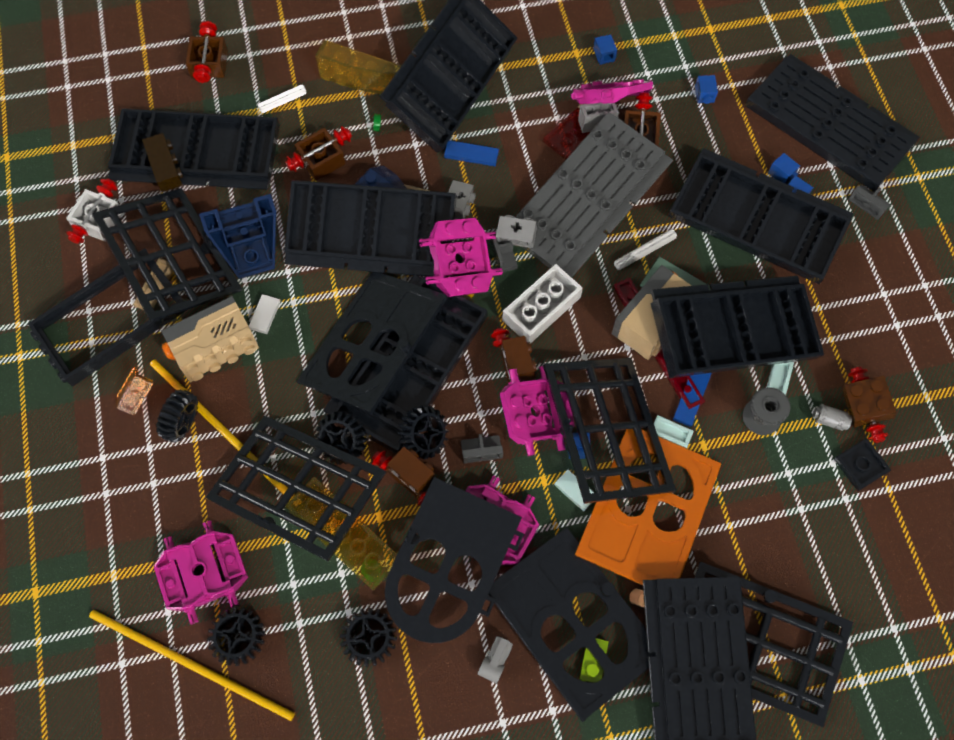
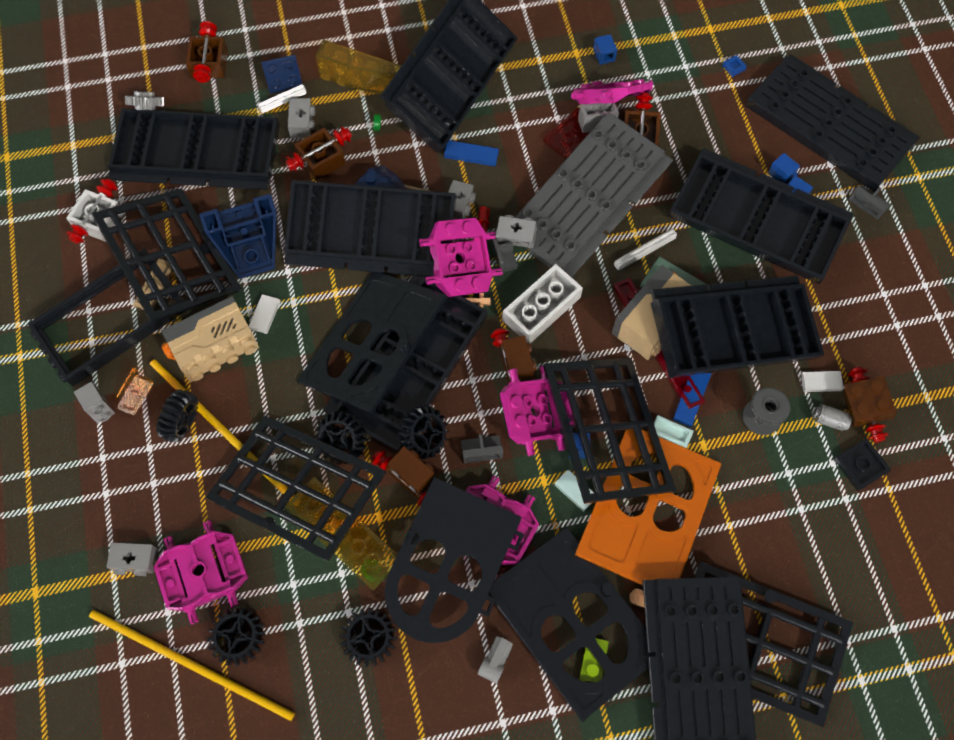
dark brown brick [142,133,183,192] -> none
blue brick [695,75,718,104] -> none
light aqua tile [767,362,794,395] -> none
none -> light grey brick [74,382,115,423]
none -> light grey brick [107,543,158,576]
none -> light grey gear [125,91,164,110]
none -> dark blue hinge [261,54,303,94]
none -> light grey brick [288,98,315,138]
none -> light nougat piece [465,293,491,308]
none -> red axle [478,206,490,232]
none -> blue tile [722,55,747,77]
none -> white tile [801,371,843,392]

